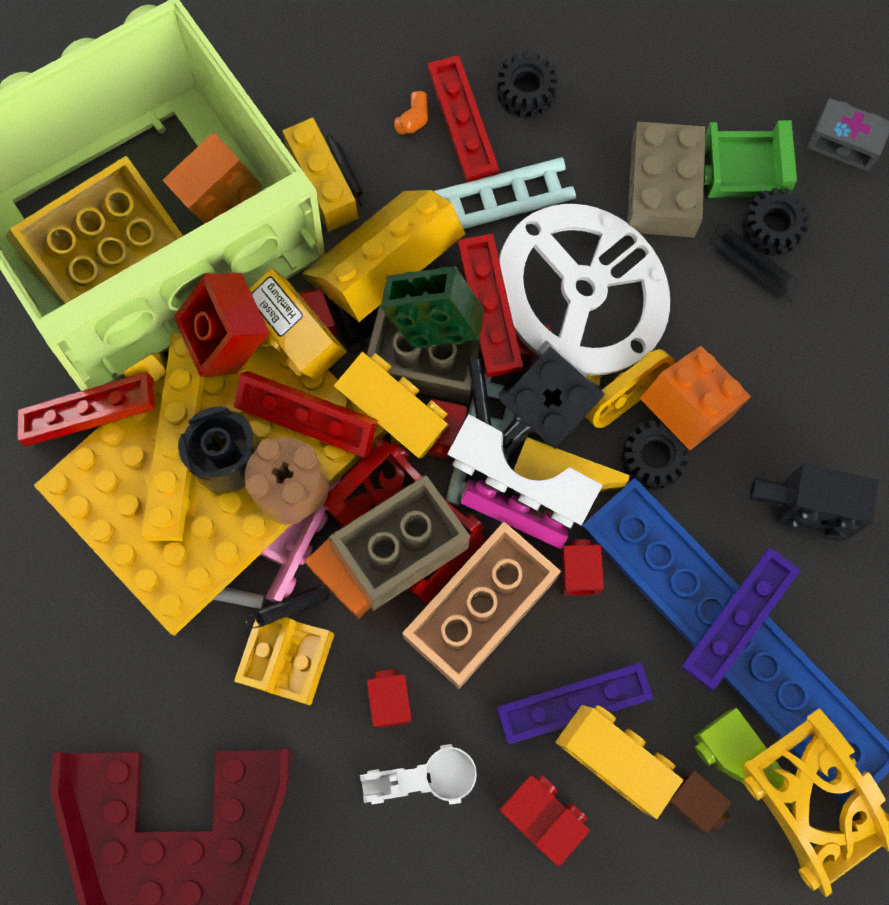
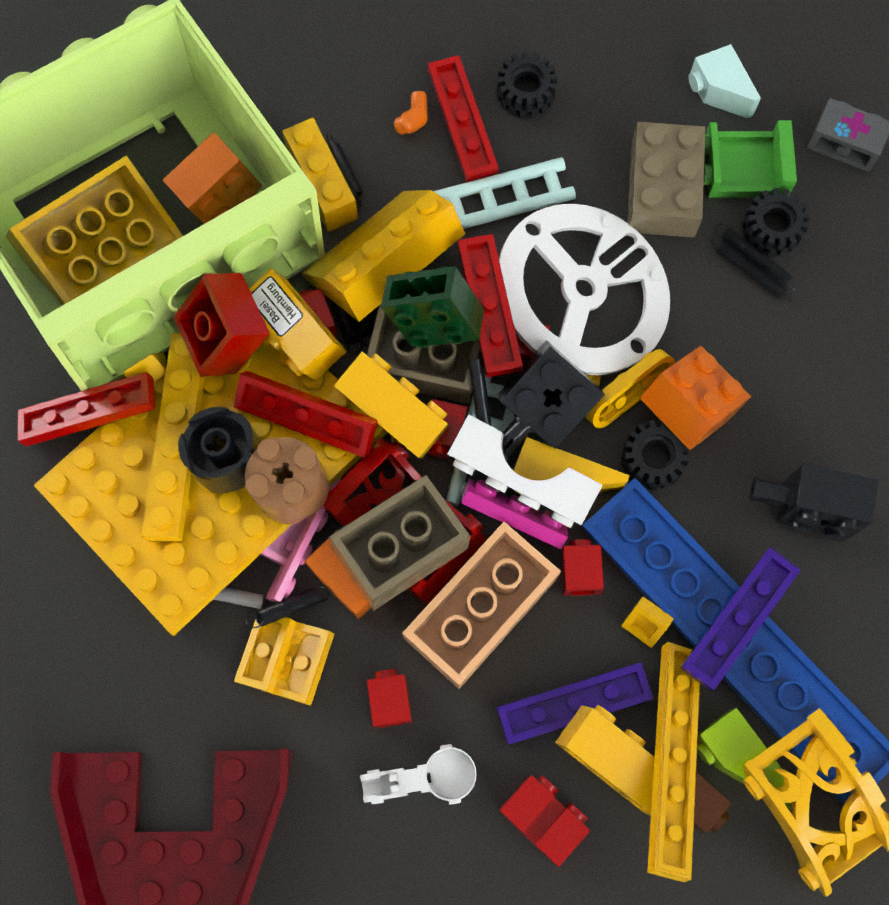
none -> yellow plate [621,596,674,648]
none -> yellow tile [647,642,700,882]
none -> light aqua slope [689,44,761,118]

